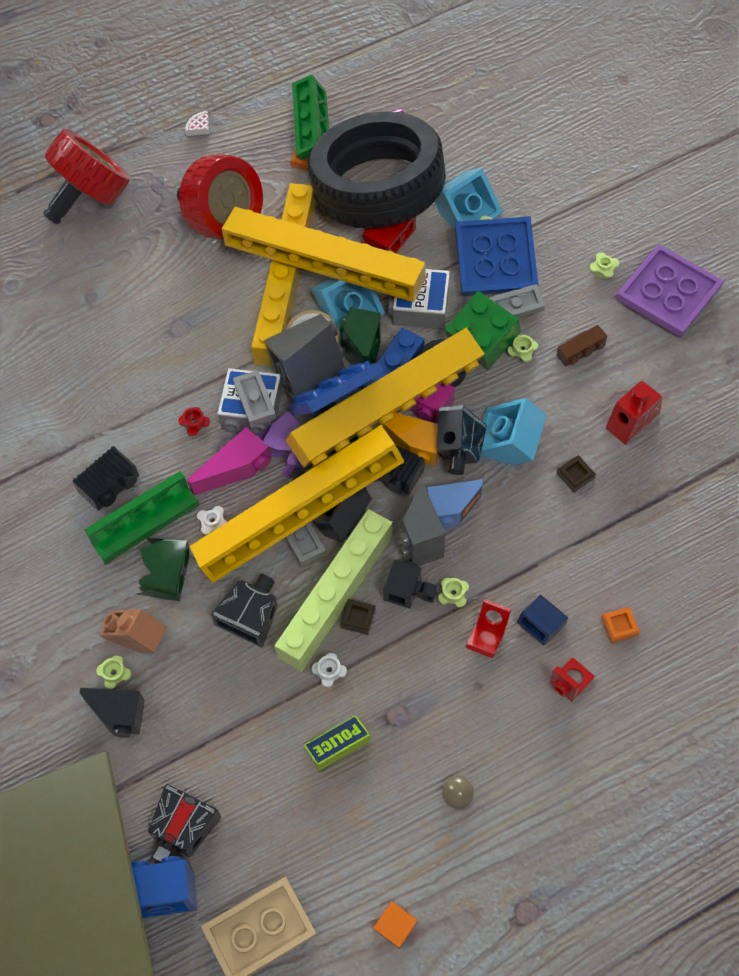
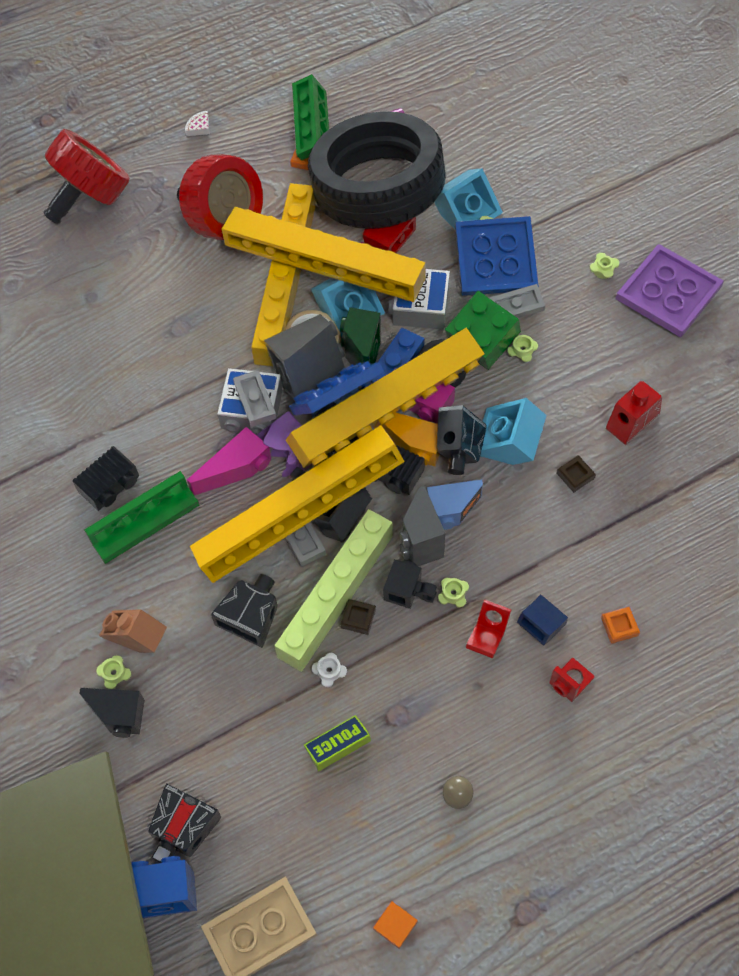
dark green piece [136,538,190,601] -> none
red plate [178,407,210,436] -> none
white plate [197,506,227,535] -> none
reddish brown piece [556,325,607,367] -> none

